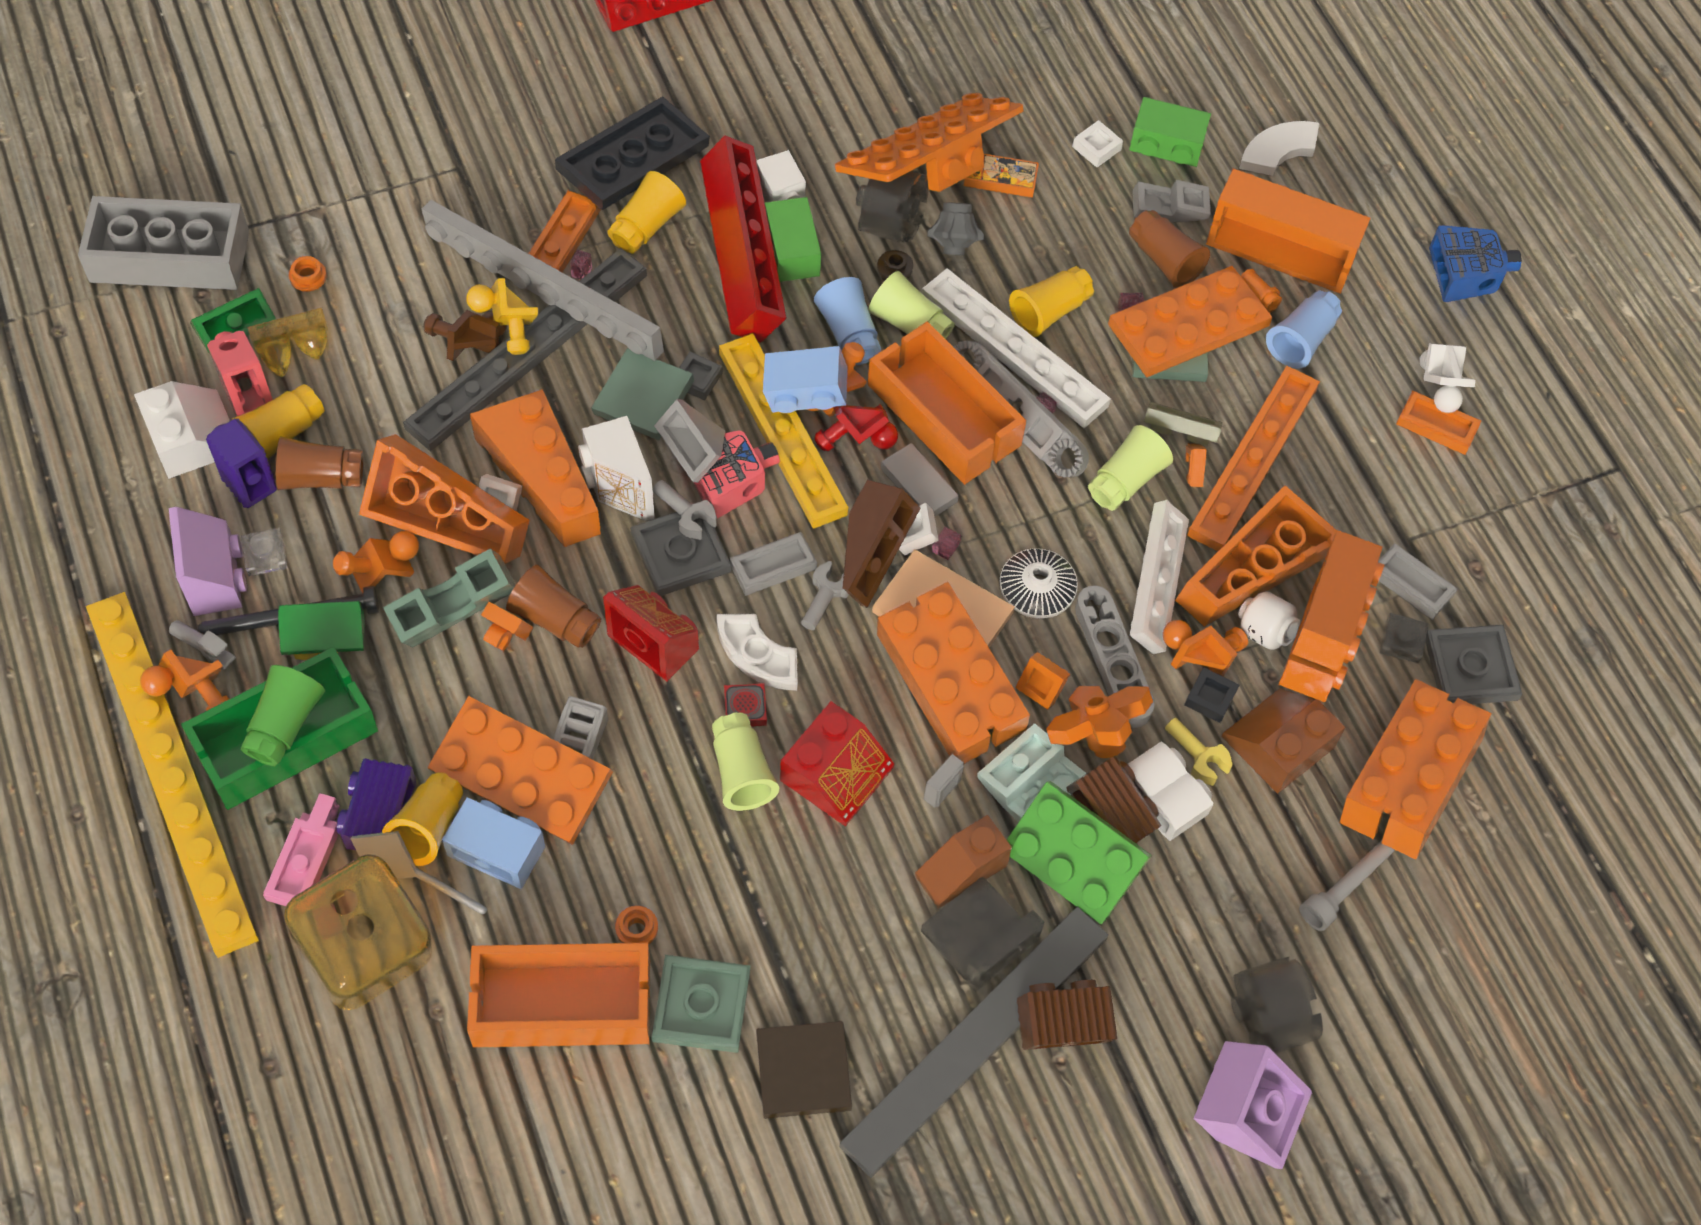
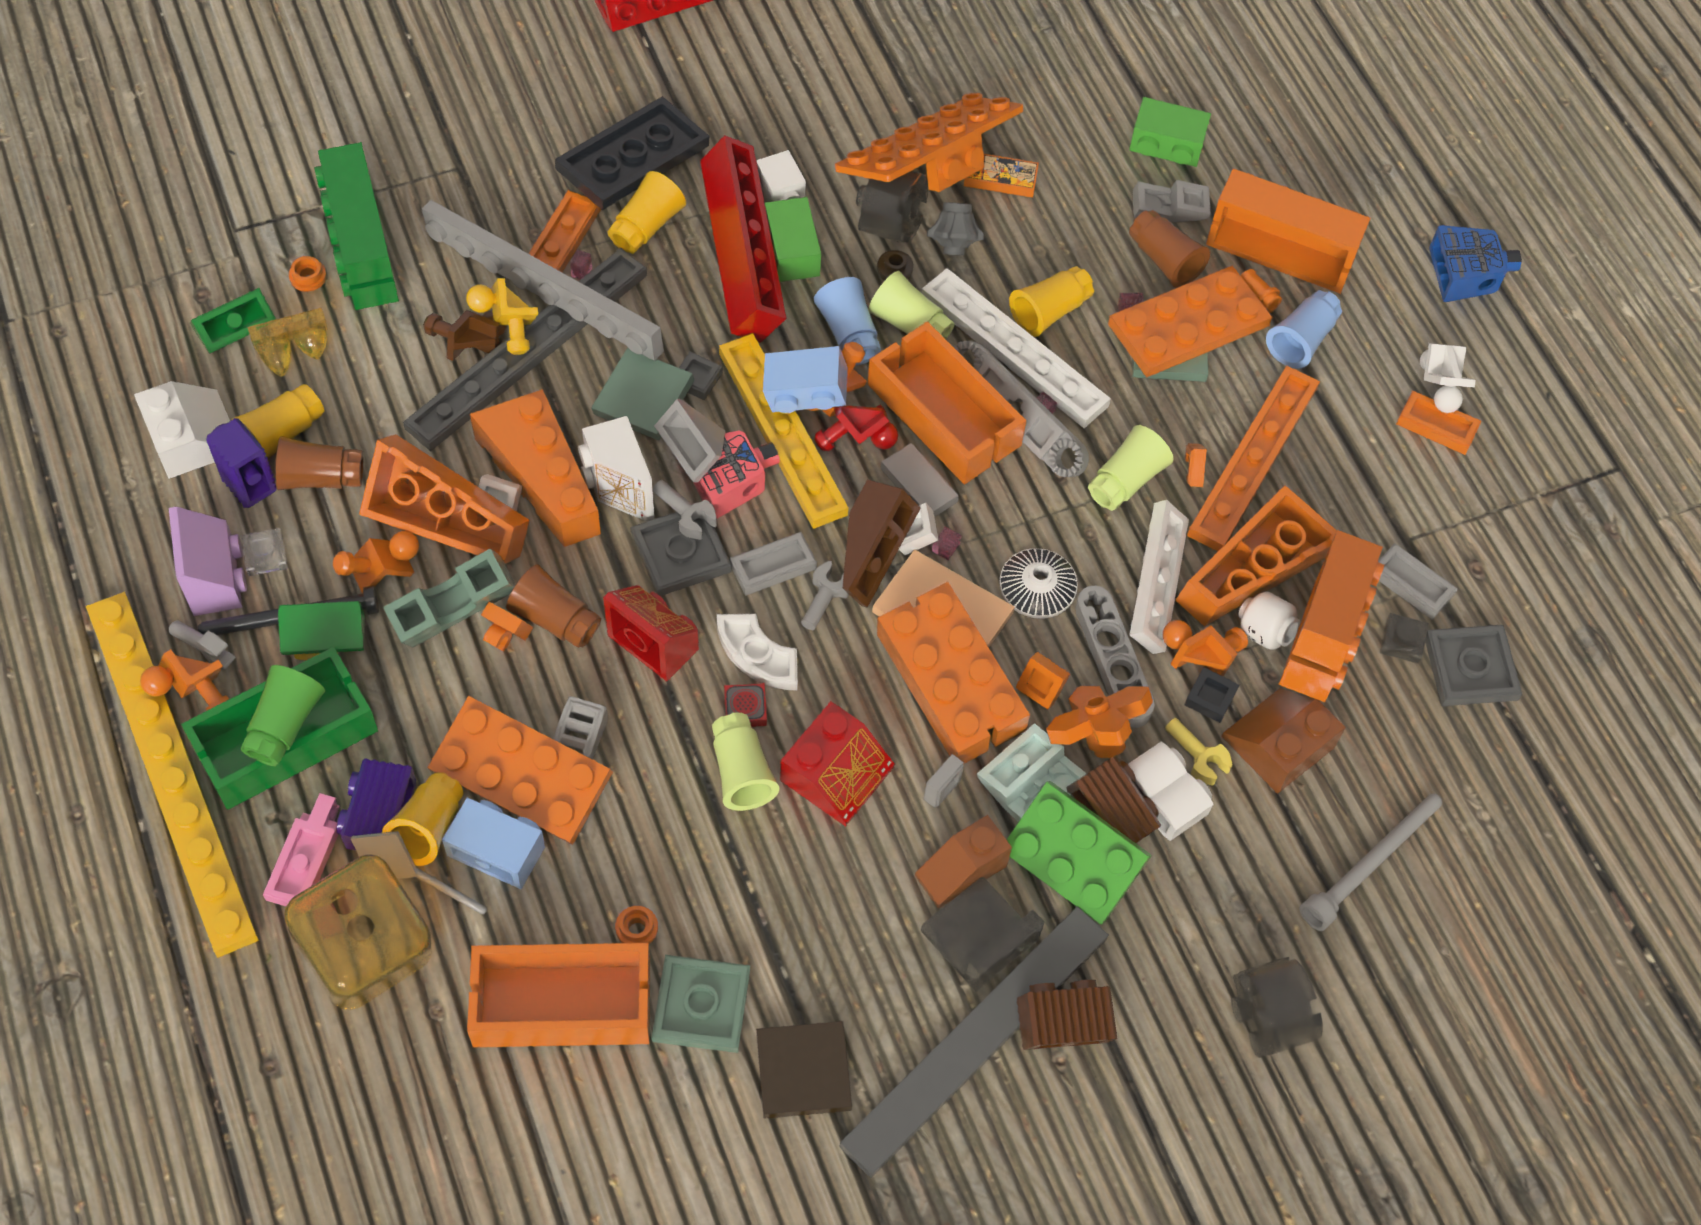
light grey brick [78,196,249,290] -> none
coral torso [207,331,273,416] -> none
white plate [1072,120,1123,167] -> none
olive plate [1144,402,1223,445] -> none
lavender slope [1193,1041,1312,1169] -> none
white tile [1239,121,1319,176] -> none
orange piece [1340,679,1492,860] -> none
none -> green piece [314,142,399,310]

